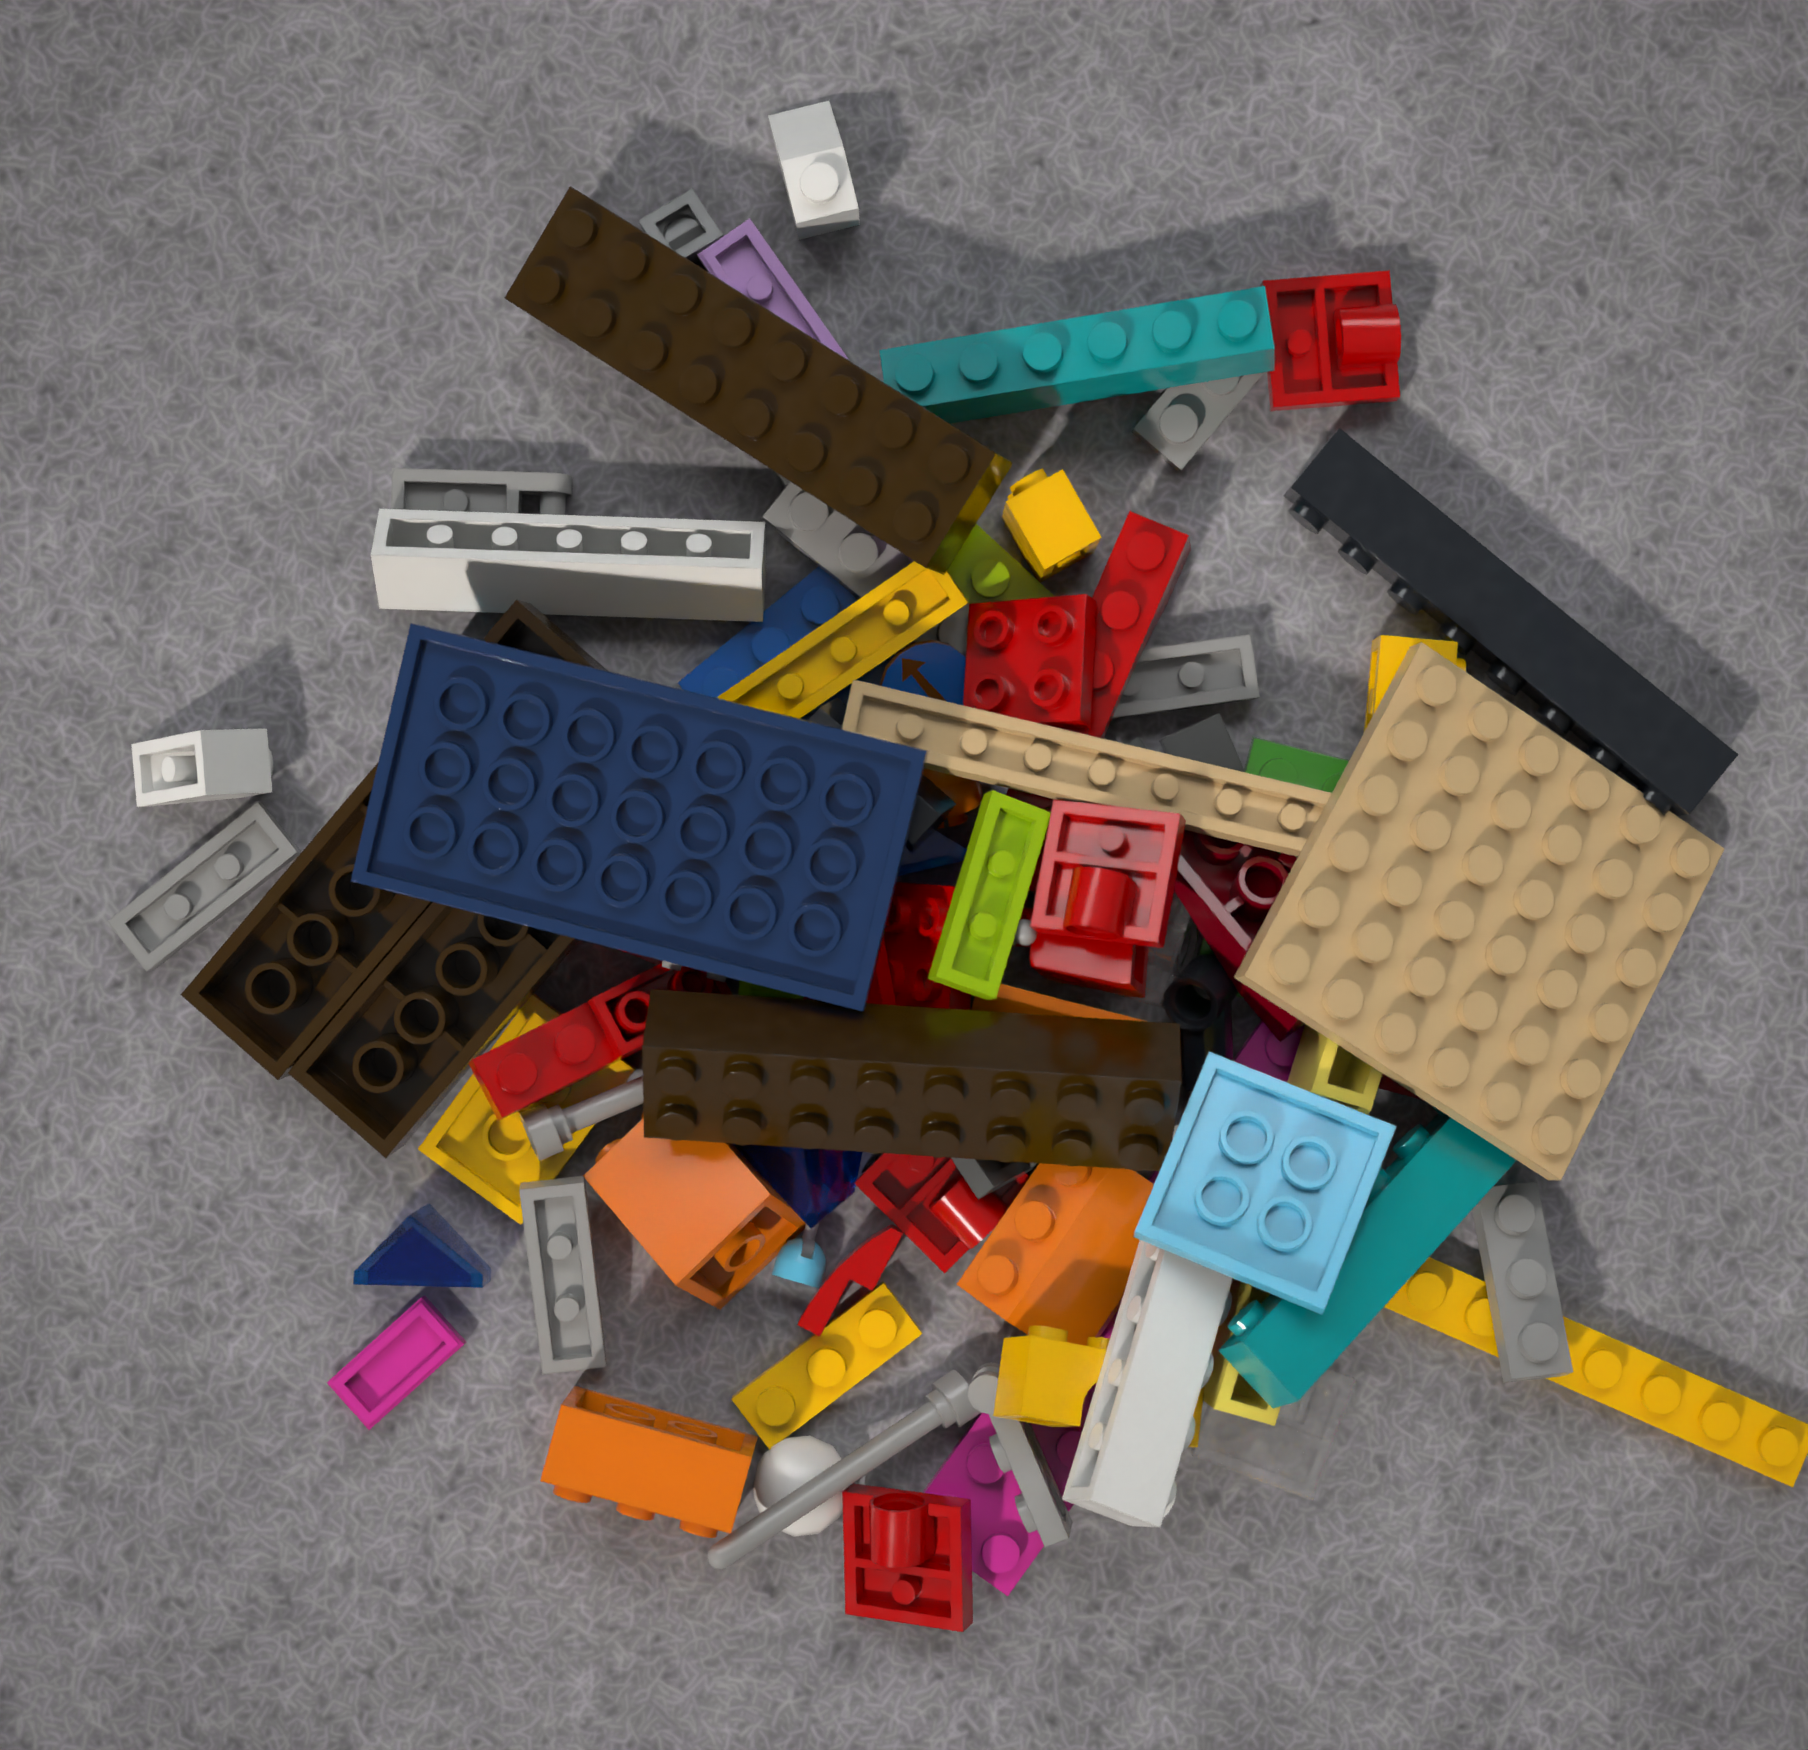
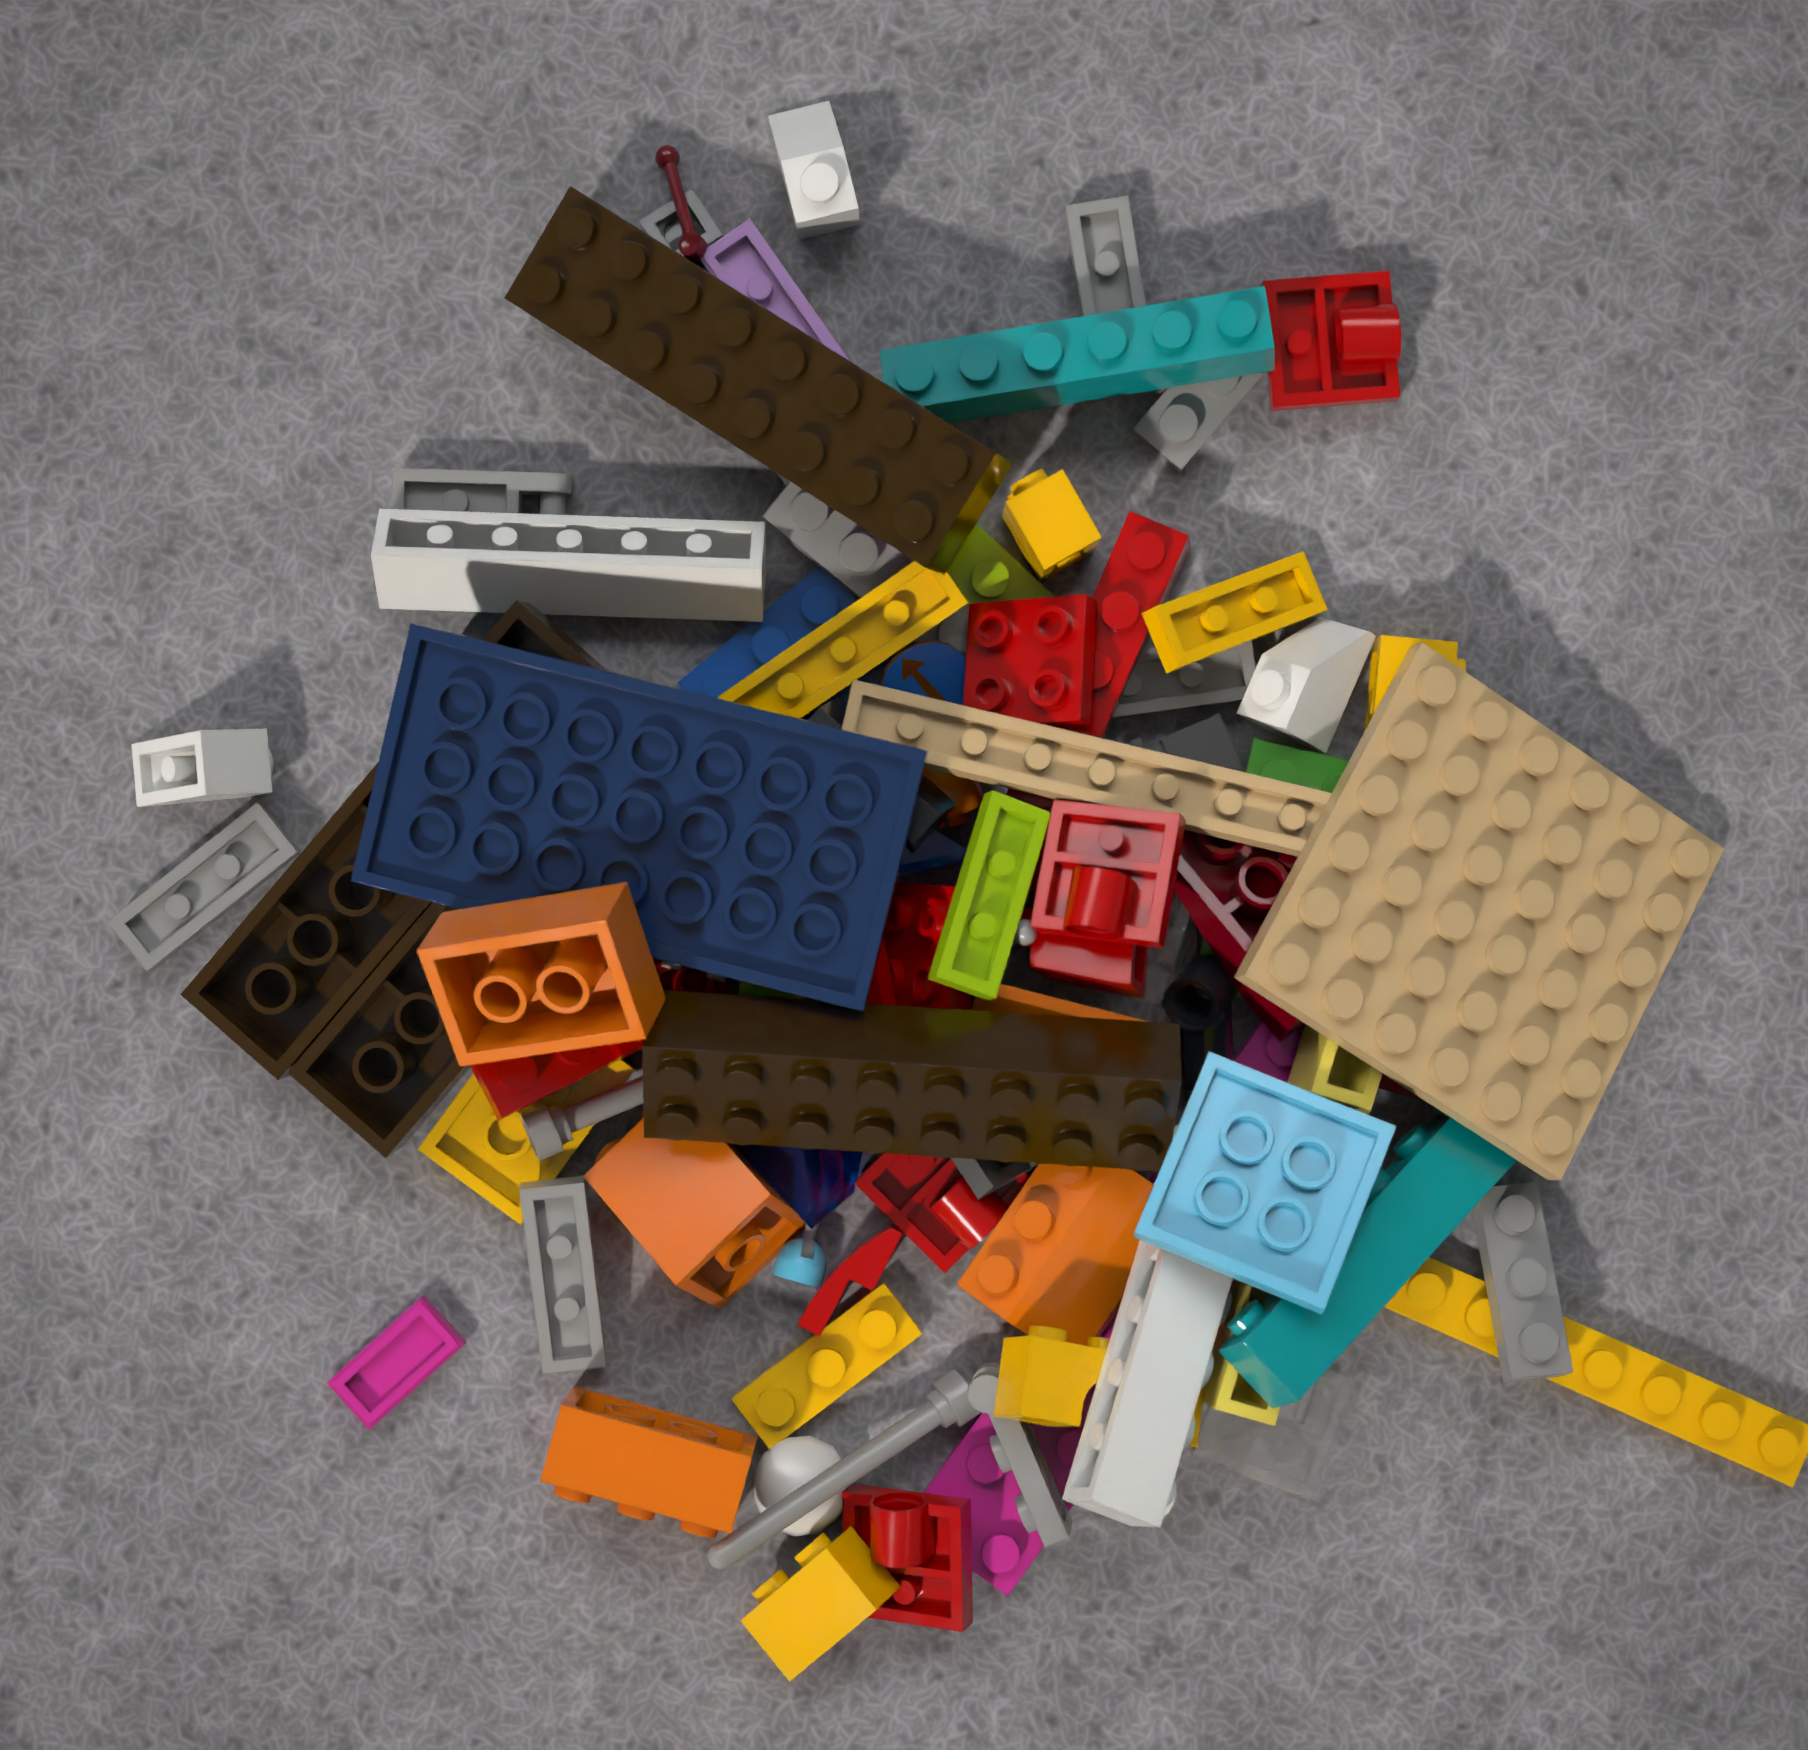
clear blue slope [353,1203,491,1288] -> none
black brick [1284,428,1739,816] -> none
none -> orange brick [417,882,666,1067]
none -> dark red hinge [655,145,707,261]
none -> yellow brick [740,1526,901,1682]
none -> light grey plate [1064,195,1146,316]
none -> yellow plate [1141,551,1328,674]
none -> white slope [1237,617,1376,753]

